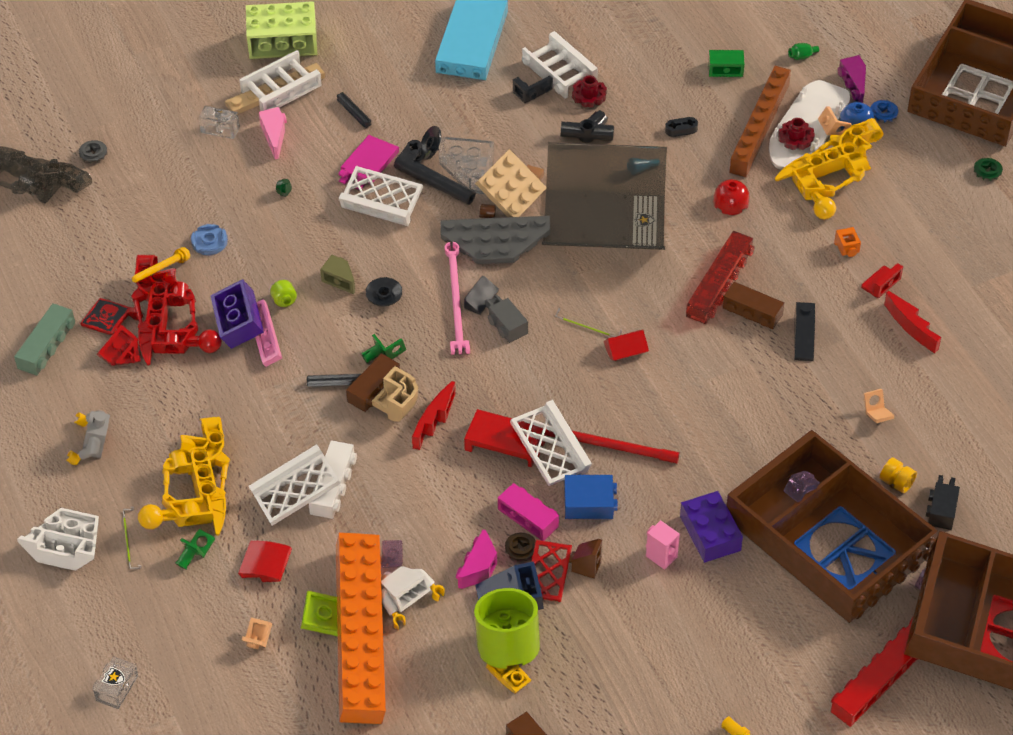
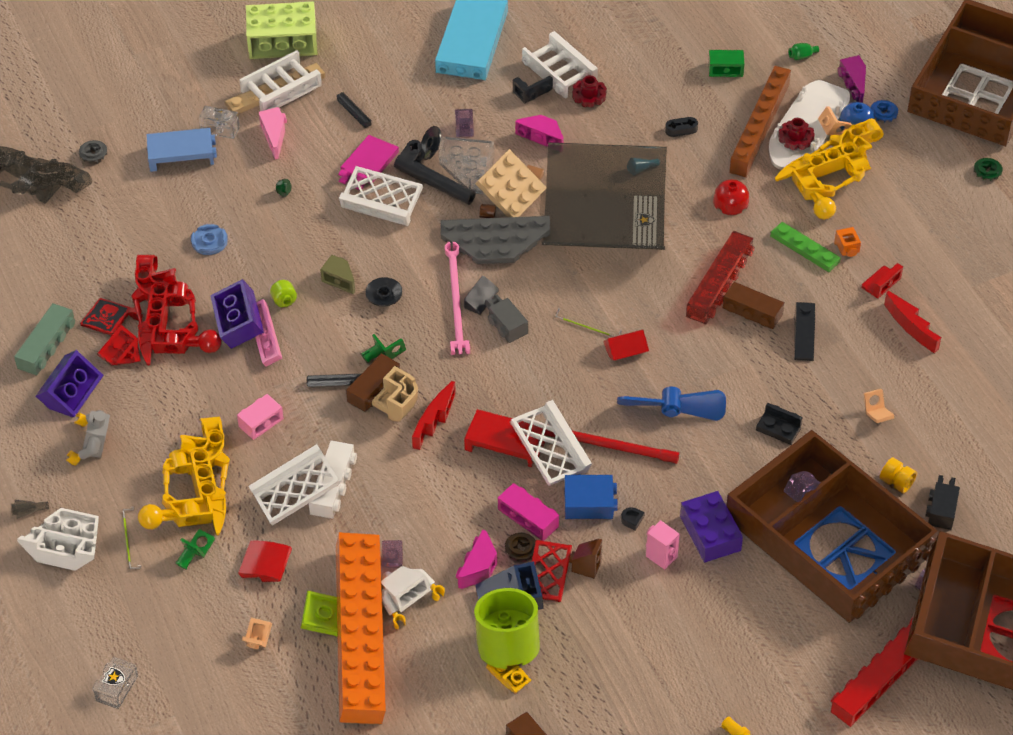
yellow piece [132,247,190,283] -> none
black piece [560,110,614,143] -> none
none -> clear smoke cone [11,499,49,519]
none -> dark purple slope [35,350,104,417]
none -> medium blue panel [146,128,217,172]
none -> bright pink brick [237,394,284,440]
none -> clear purple brick [455,109,474,137]
none -> dark pink slope [515,115,564,152]
none -> blue piece [617,386,726,421]
none -> black tile [621,507,645,531]
none -> black bracket [756,403,803,445]
none -> bright green plate [770,222,841,272]

